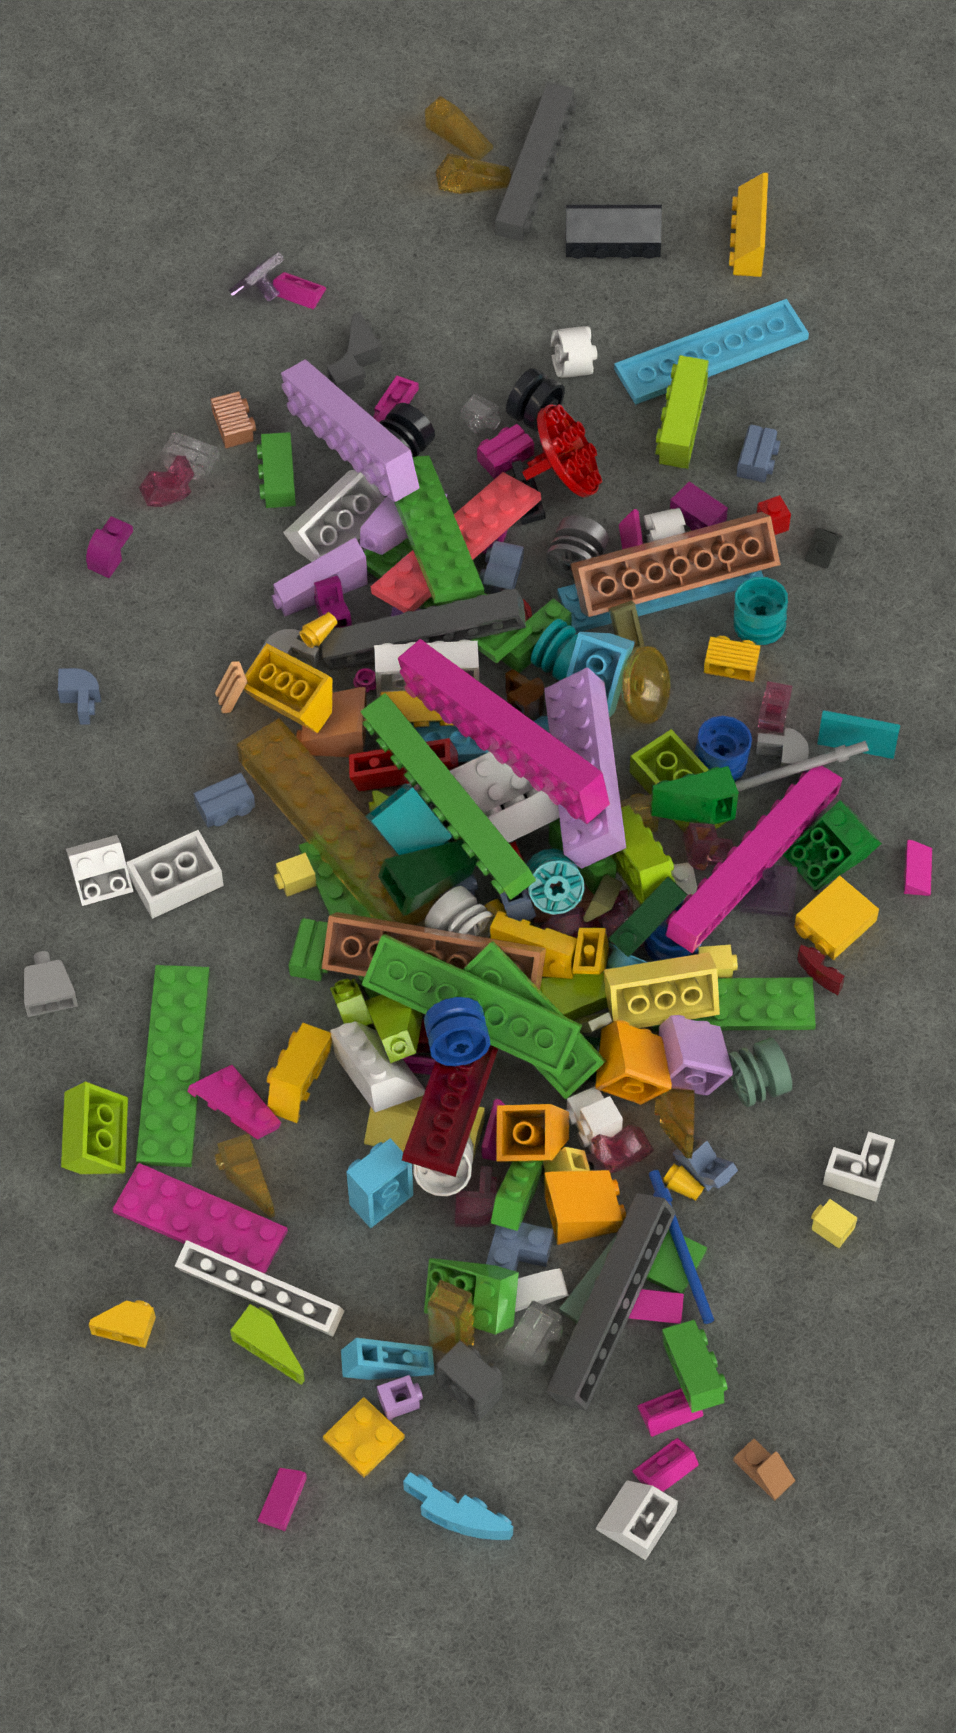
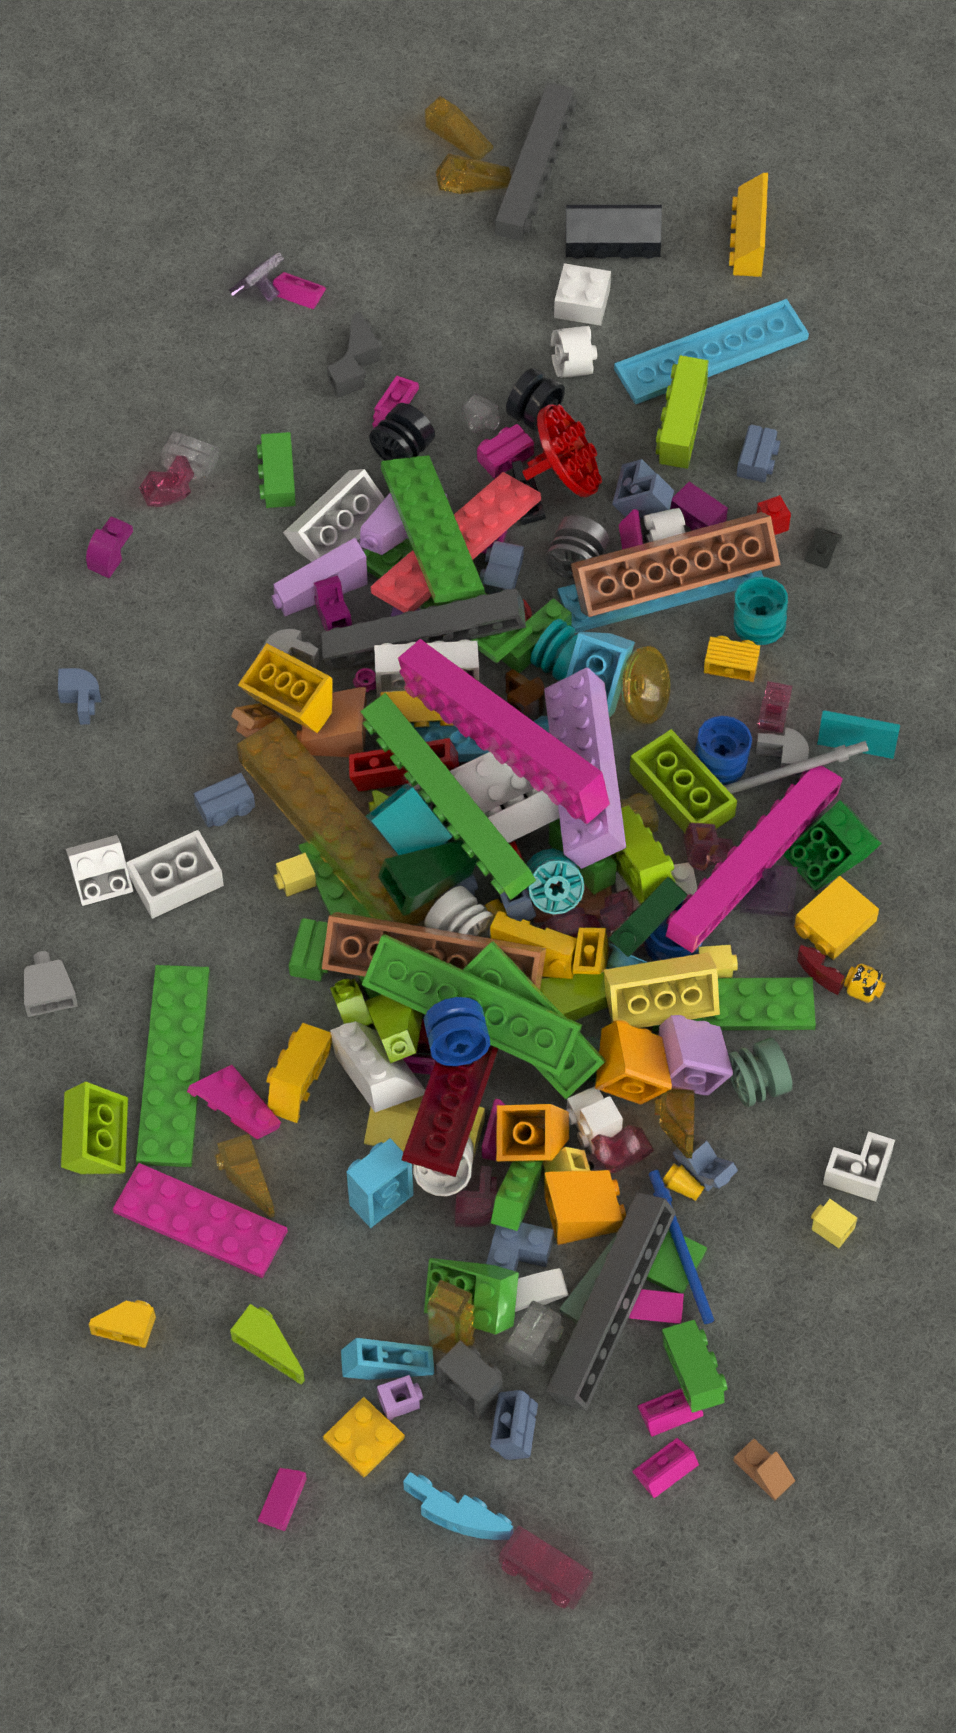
white brick [175,1240,344,1337] -> none
nougat brick [211,391,256,448] -> none
light nougat tile [215,661,247,713] -> none
lavender brick [281,359,420,502] -> none
yellow cone [299,612,338,648] -> none
olive tile [573,1012,612,1033] -> none
olive slope [583,874,623,922] -> none
white slope [596,1480,678,1560] -> none
olive tile [609,600,645,653] -> none
green slope [650,766,739,826] -> none
dark pink slope [904,840,932,896] -> none
none -> medium nougat slope [231,703,280,743]
none -> sand blue brick [490,1390,538,1460]
none -> clear pink brick [499,1525,593,1610]
none -> white brick [554,263,611,326]
none -> sand blue brick [612,459,674,518]
none -> yellow head [844,963,886,1003]

